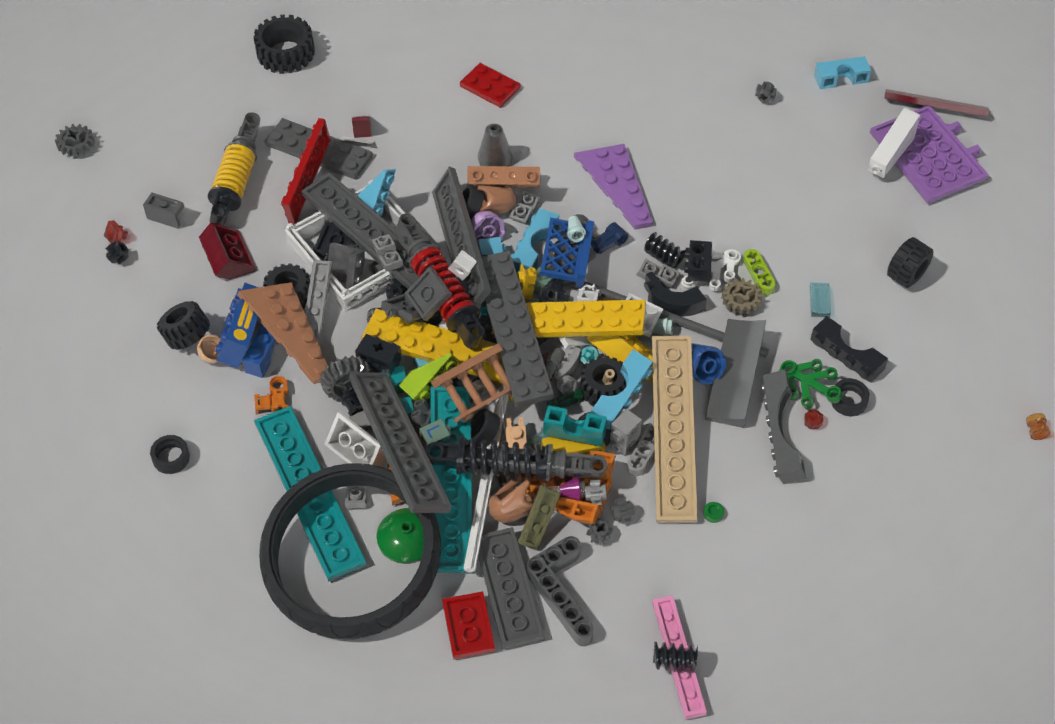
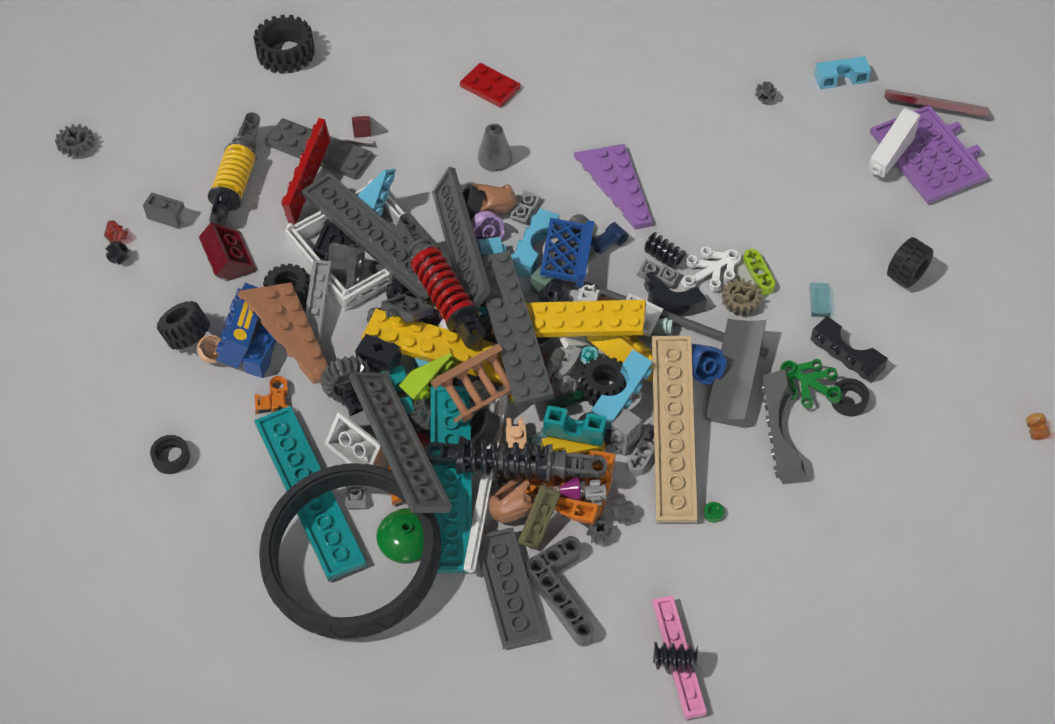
light grey slope [372,234,403,272] -> none
dark grey tile [405,266,452,321] -> none
sand green brick [419,419,452,452] -> none
red plate [442,591,495,660] -> none
white bracket [448,250,477,280] -> none
nougat fence [467,166,540,187] -> none
yellow hinge [517,264,537,302] -> none
light aqua cone [567,216,586,242] -> none
tan arm [602,369,615,385] -> none
black brick [684,240,712,282] -> none
clear red tile [804,410,823,429] -> none

